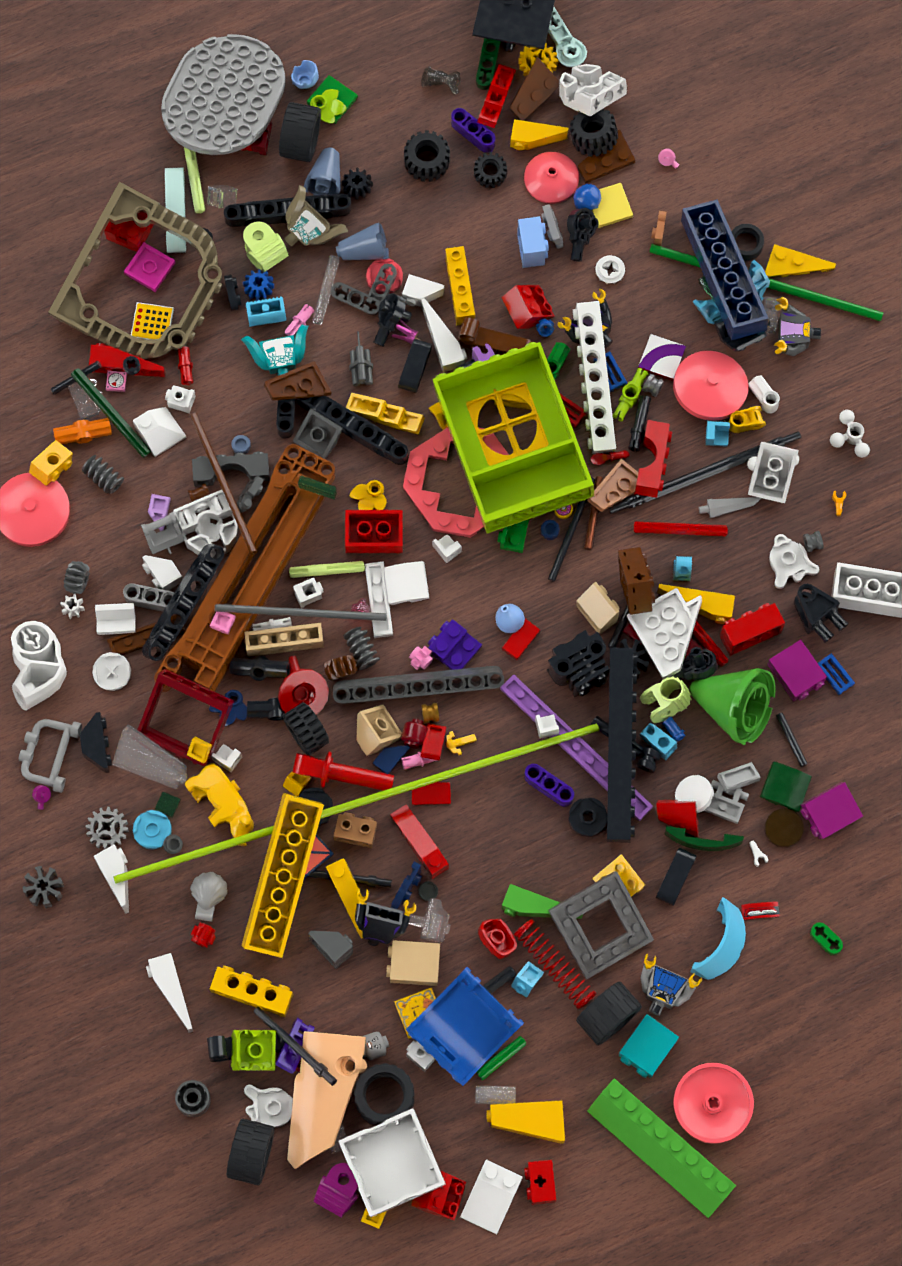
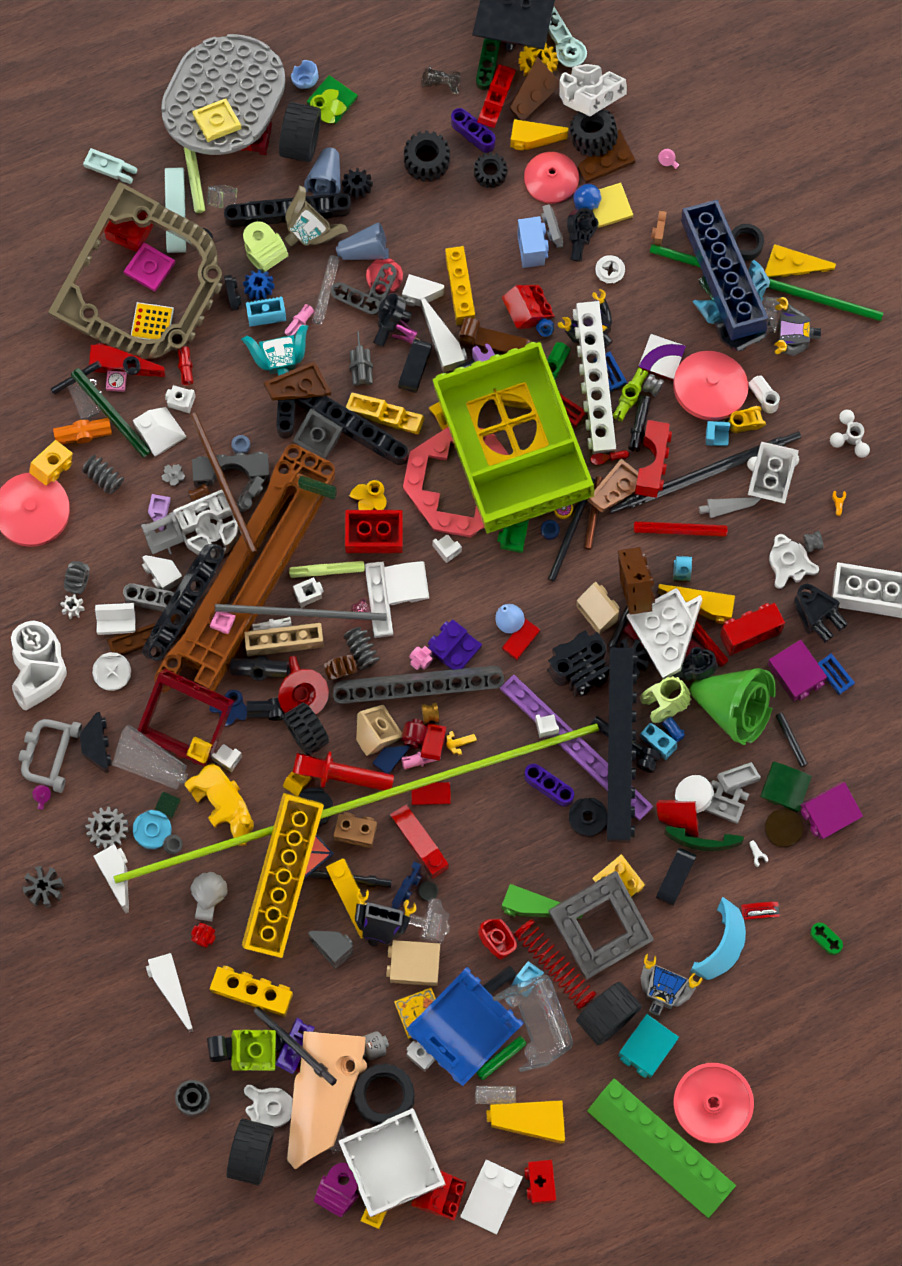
none -> light aqua hinge [83,148,138,184]
none -> light grey plant [162,464,185,486]
none -> light yellow tile [192,98,241,142]
none -> clear windscreen [493,974,573,1072]

